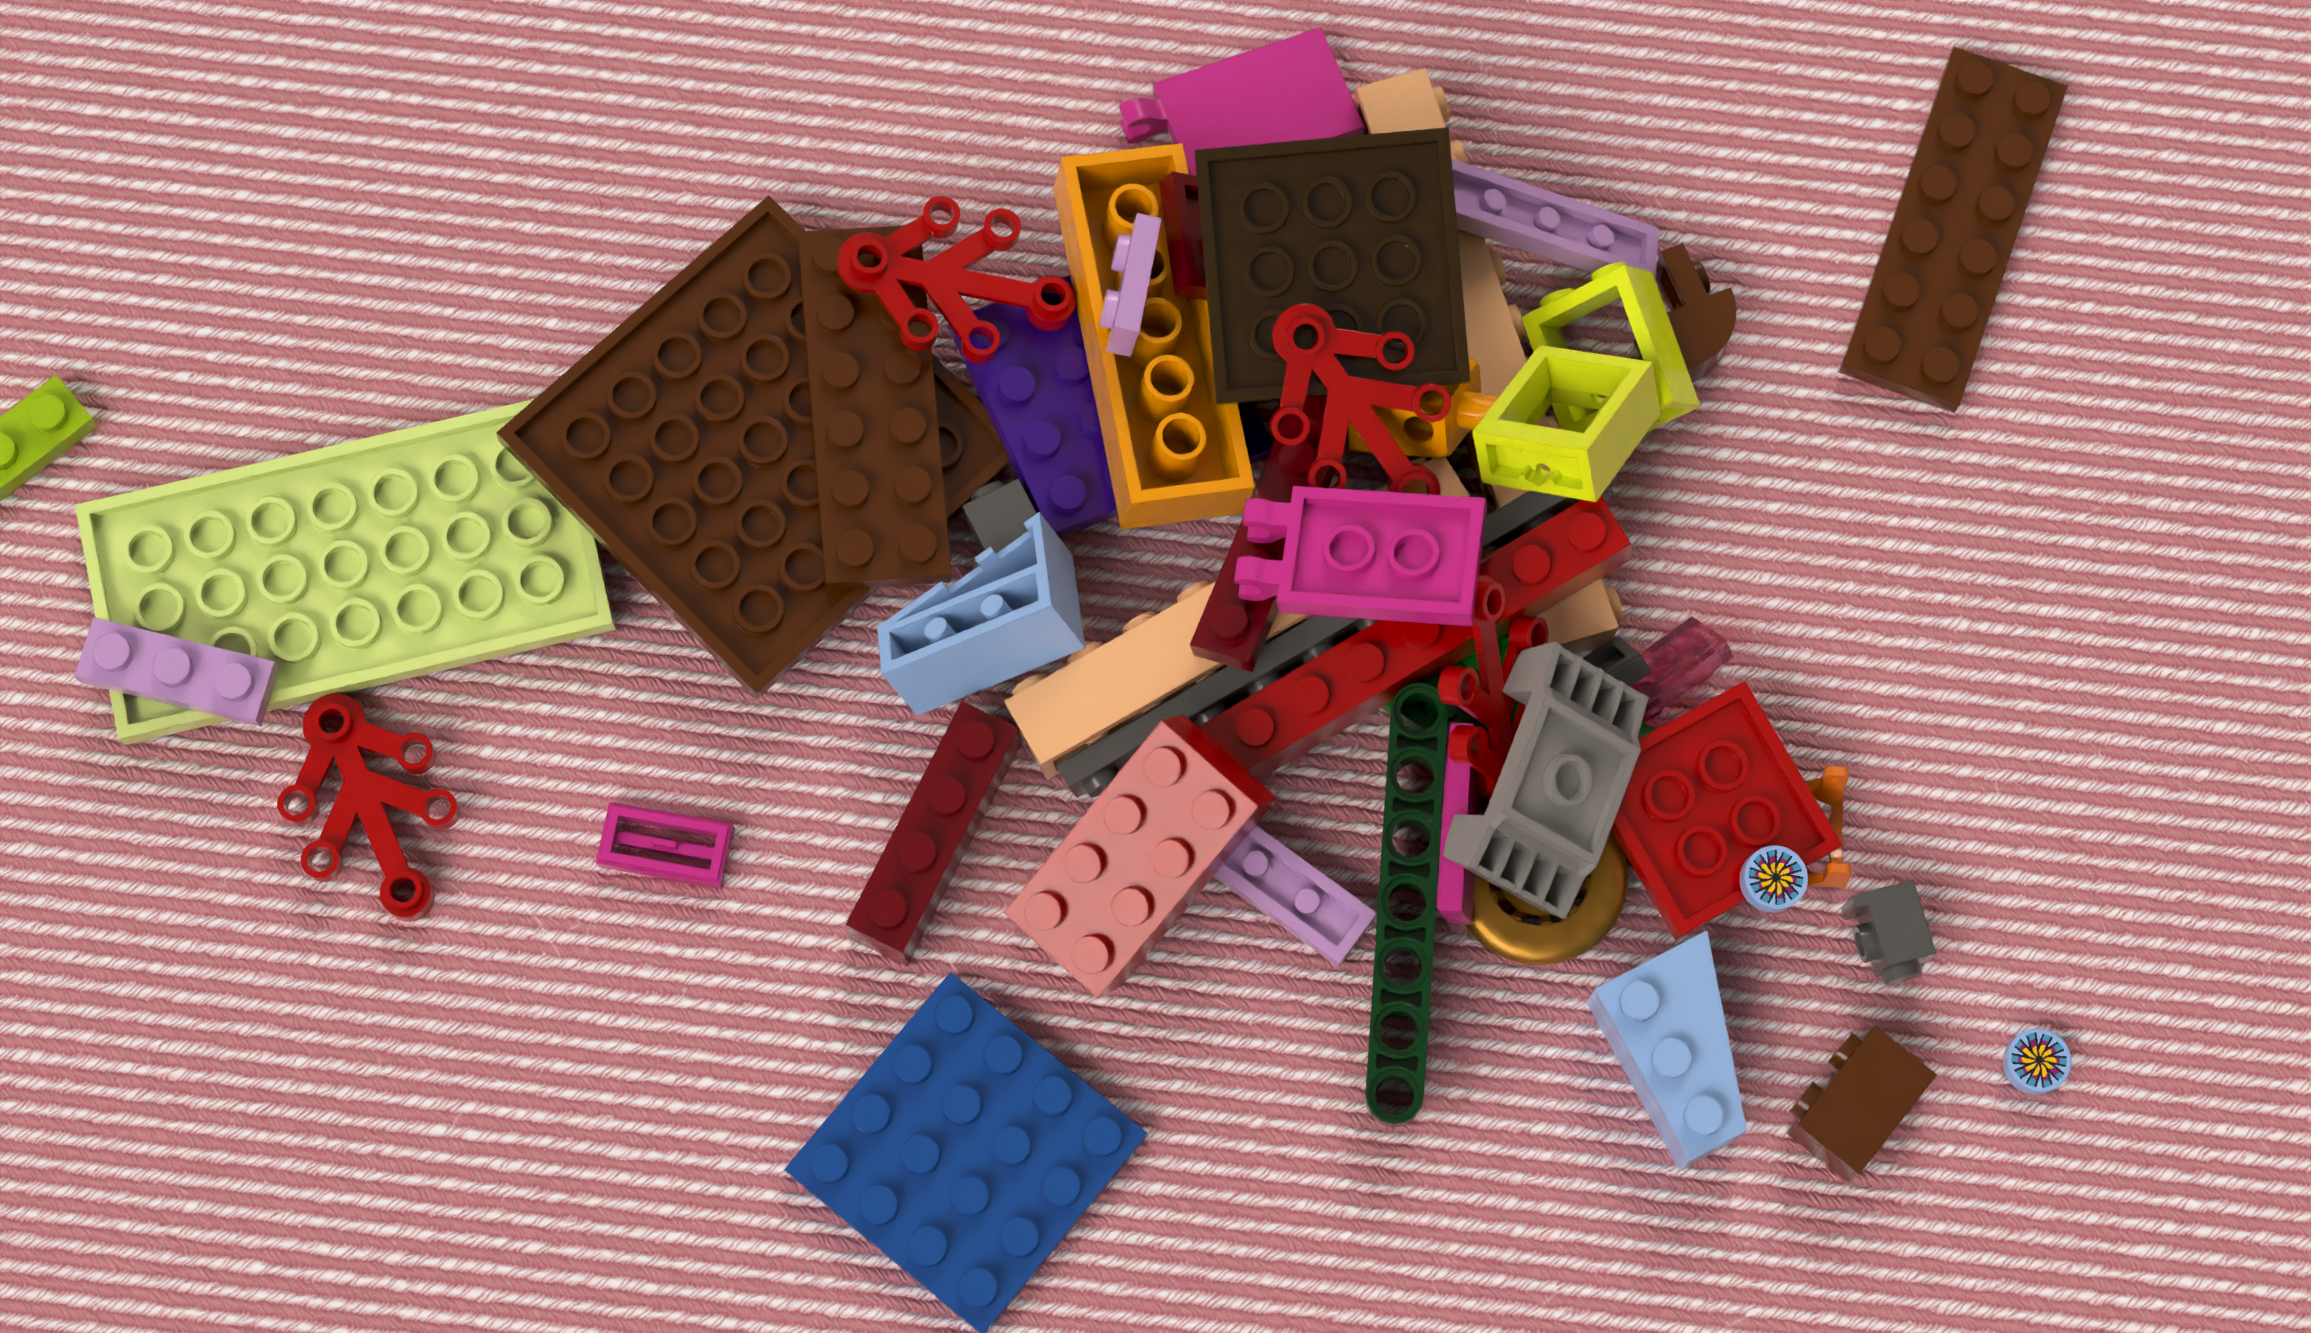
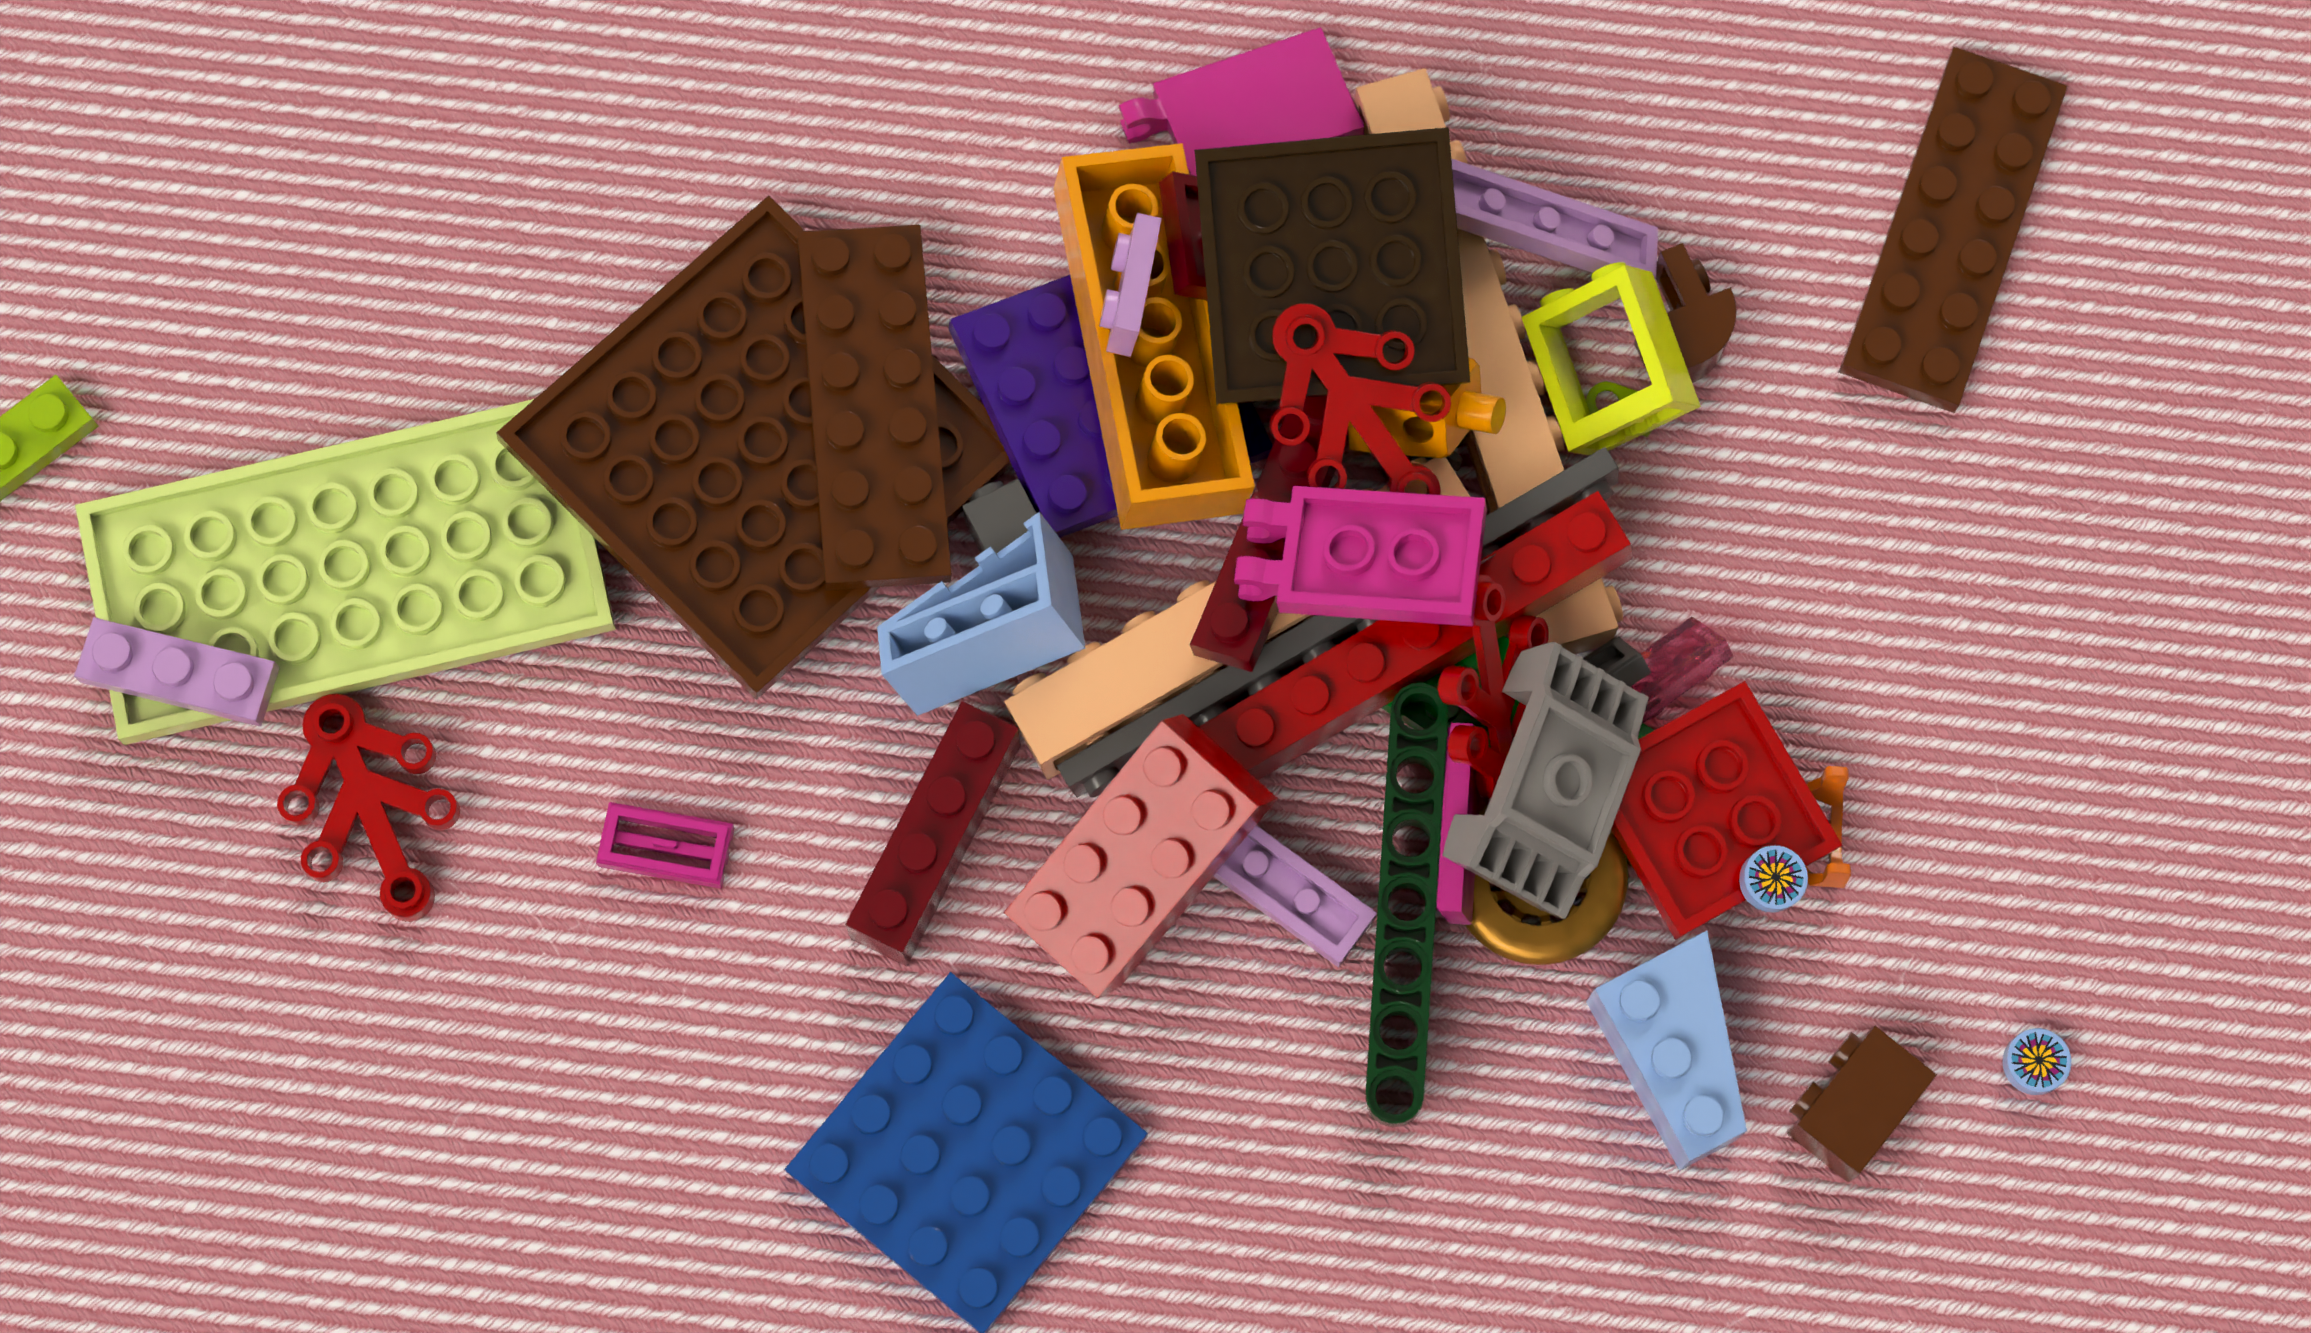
red plant [837,196,1076,364] -> none
neon yellow window [1472,345,1661,502] -> none
dark grey brick [1841,880,1936,985] -> none

